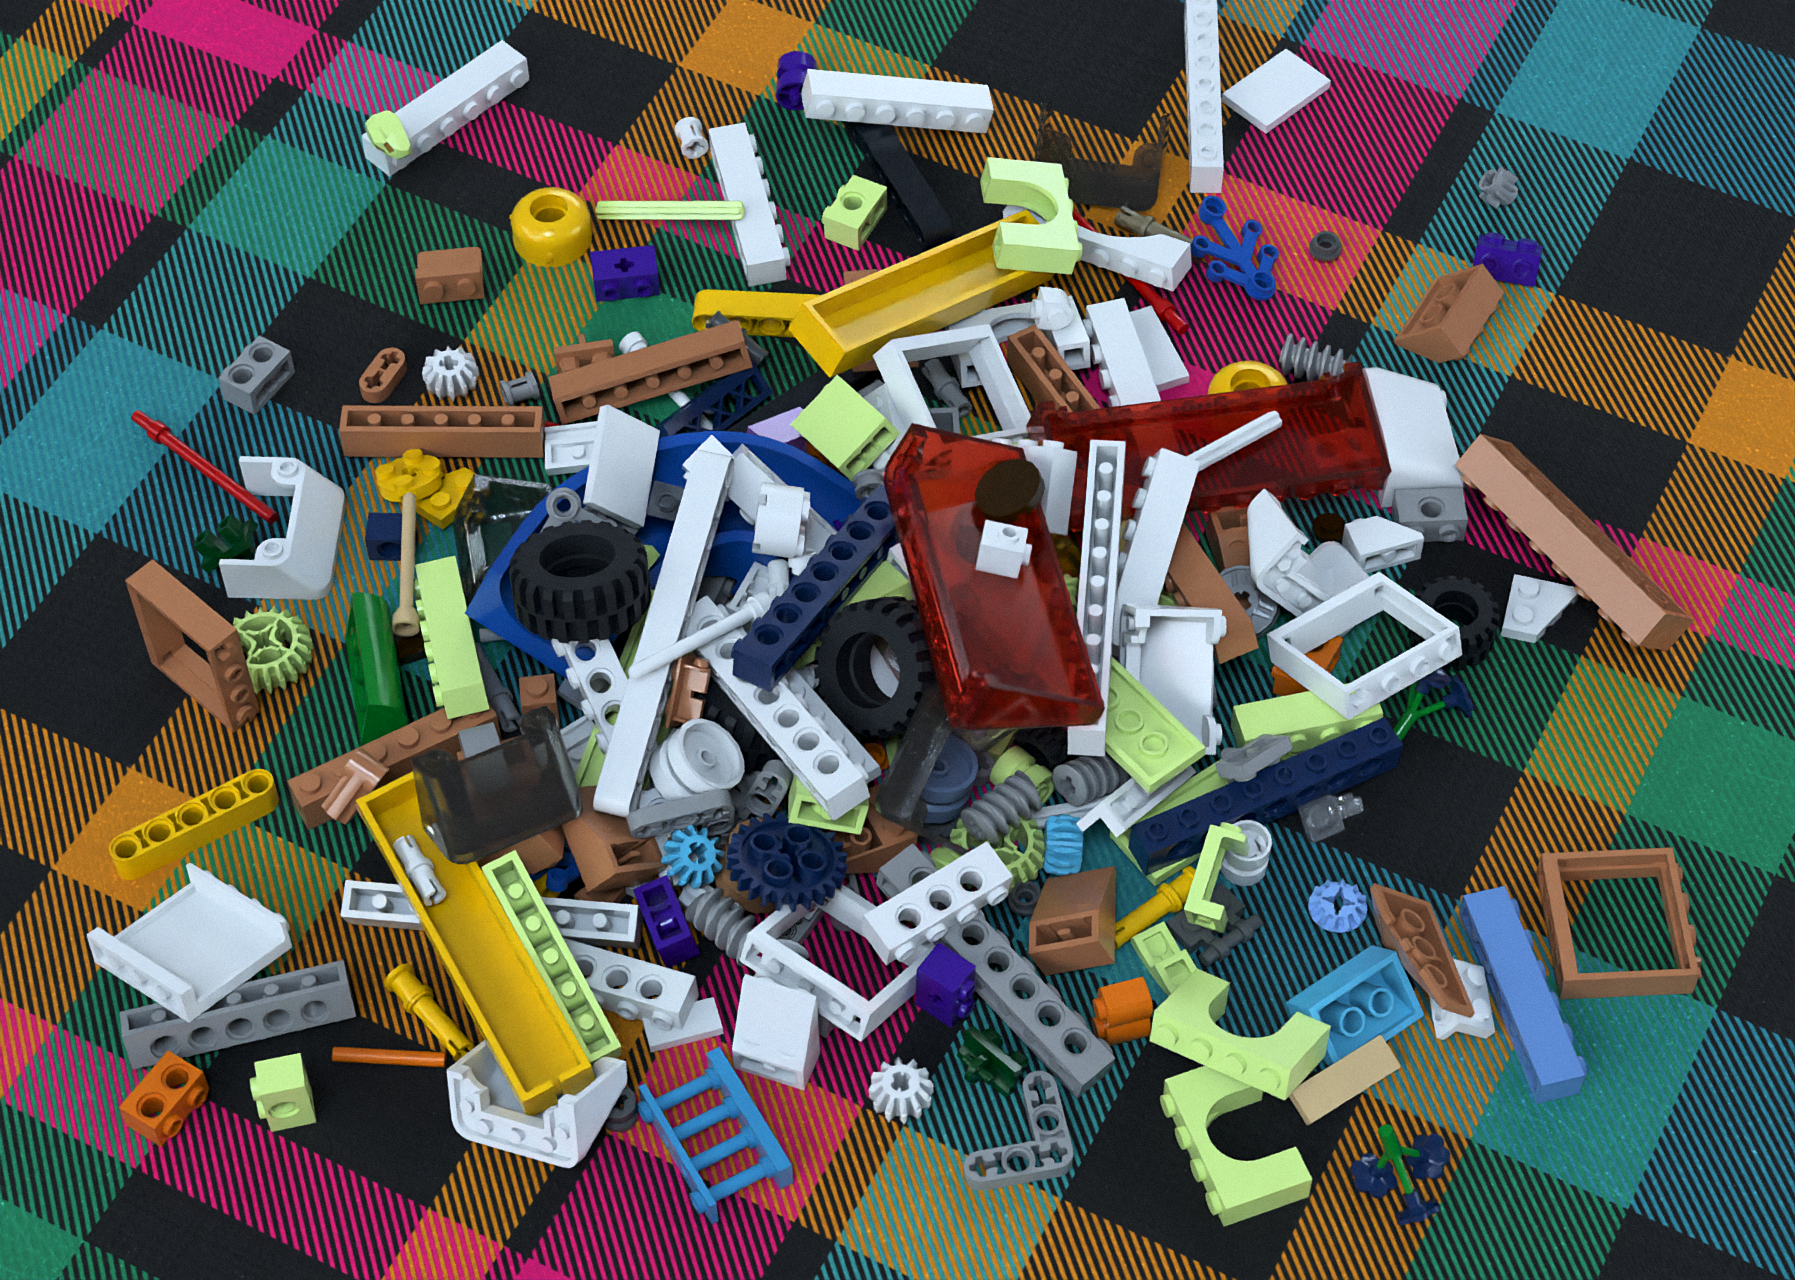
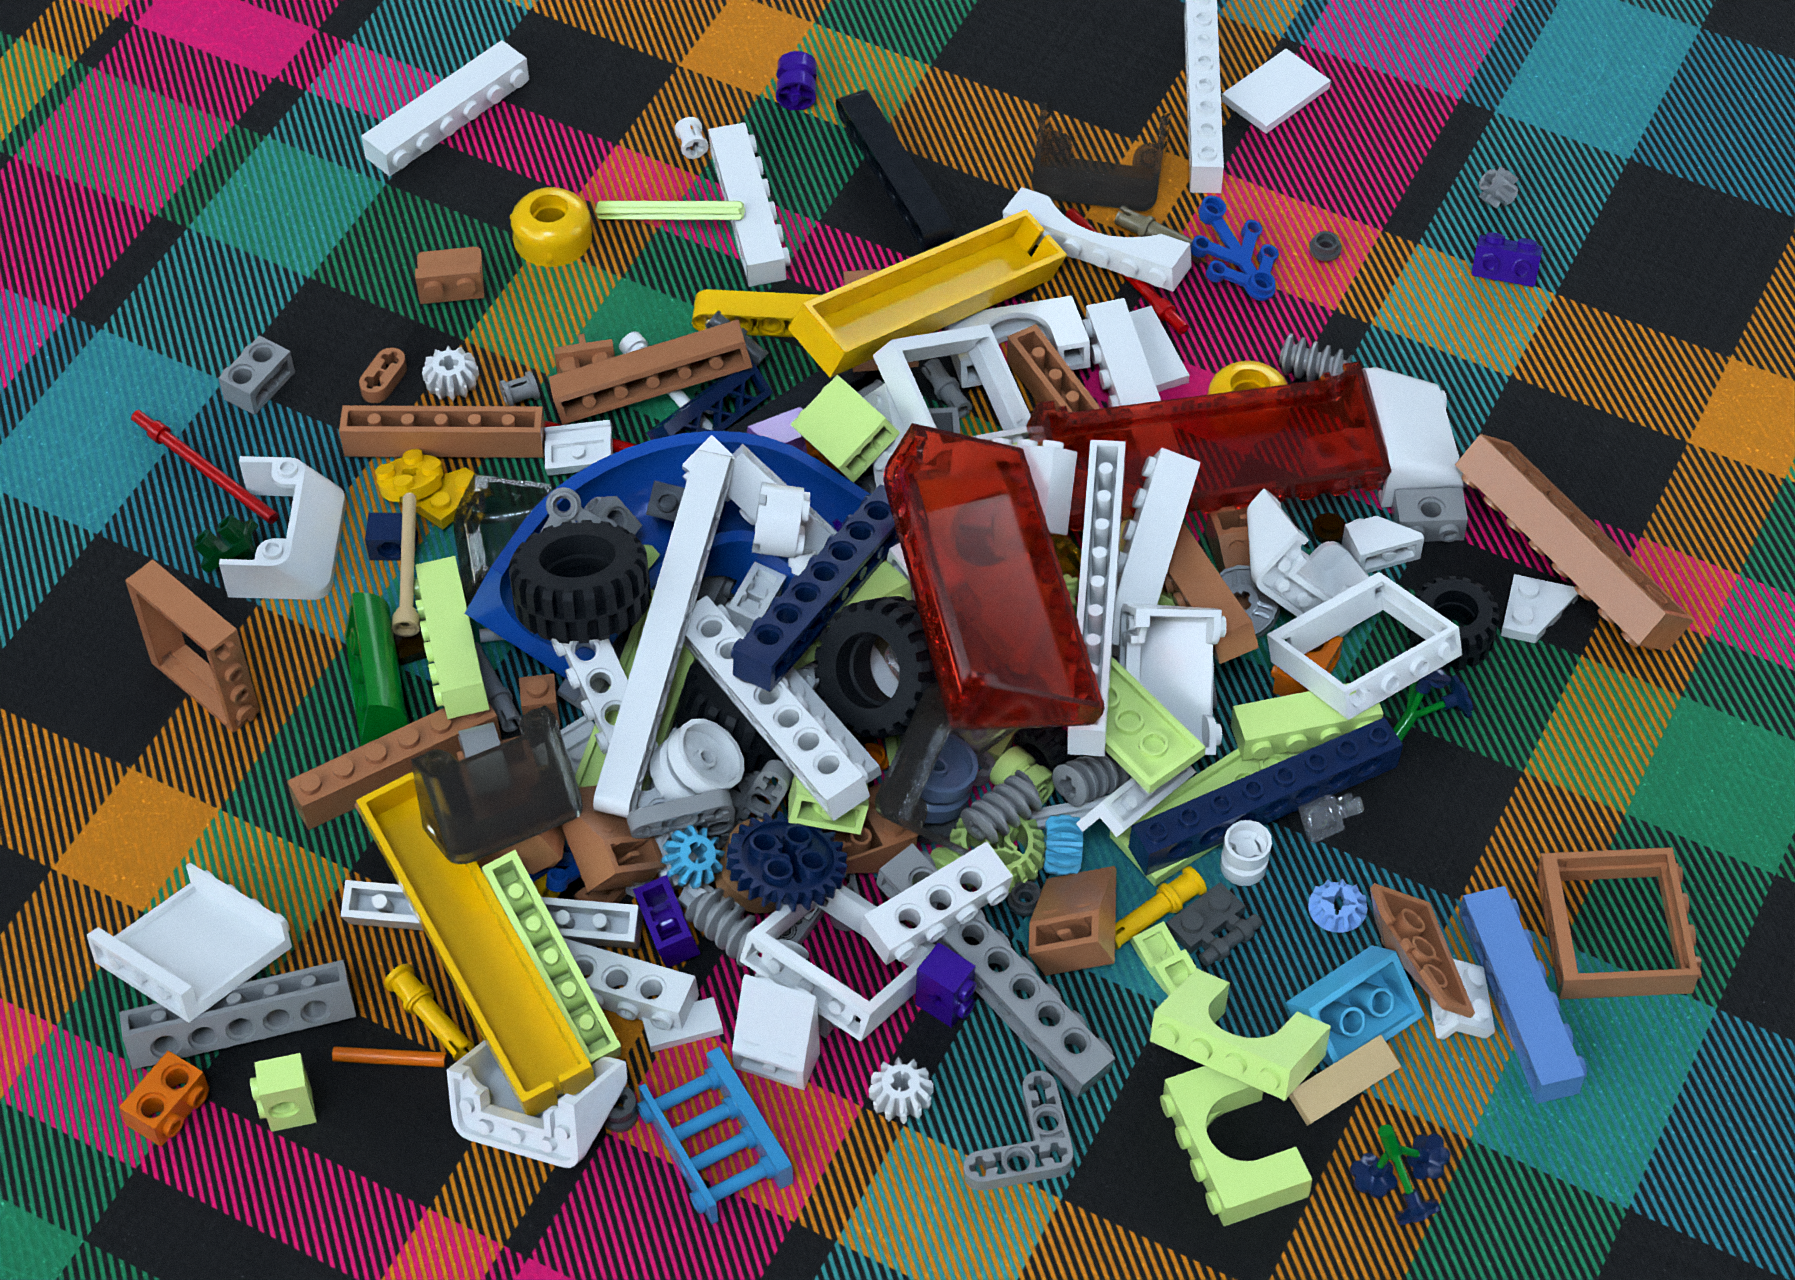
yellow beam [109,769,279,880] -> none
yellowish green gear [233,606,313,695] -> none
nougat piece [321,748,390,825] -> none
yellowish green rock [365,110,412,159] -> none
white pin [392,835,446,906] -> none
white tile [583,405,660,529] -> none
dark purple brick [590,245,660,302] -> none
white piece [628,591,773,679] -> none
nougat hinge [665,654,712,728] -> none
white axle [765,559,790,600] -> none
white brick [801,69,994,133] -> none
yellowish green brick [822,175,887,251] -> none
light grey bush [852,469,885,500] -> none
dark green hips [957,1026,1028,1098] -> none
dark brown tile [975,459,1045,523] -> none
white brick [975,520,1032,579] -> none
yellowish green arch [980,157,1082,275] -> none
white plate [1030,287,1073,330] -> none
orange brick [1091,976,1153,1046] -> none
yellowish green panel [1184,822,1249,933] -> none
white axle [1187,411,1282,472] -> none
light grey plate [1215,734,1292,784] -> none
nougat slope [1394,264,1504,363] -> none

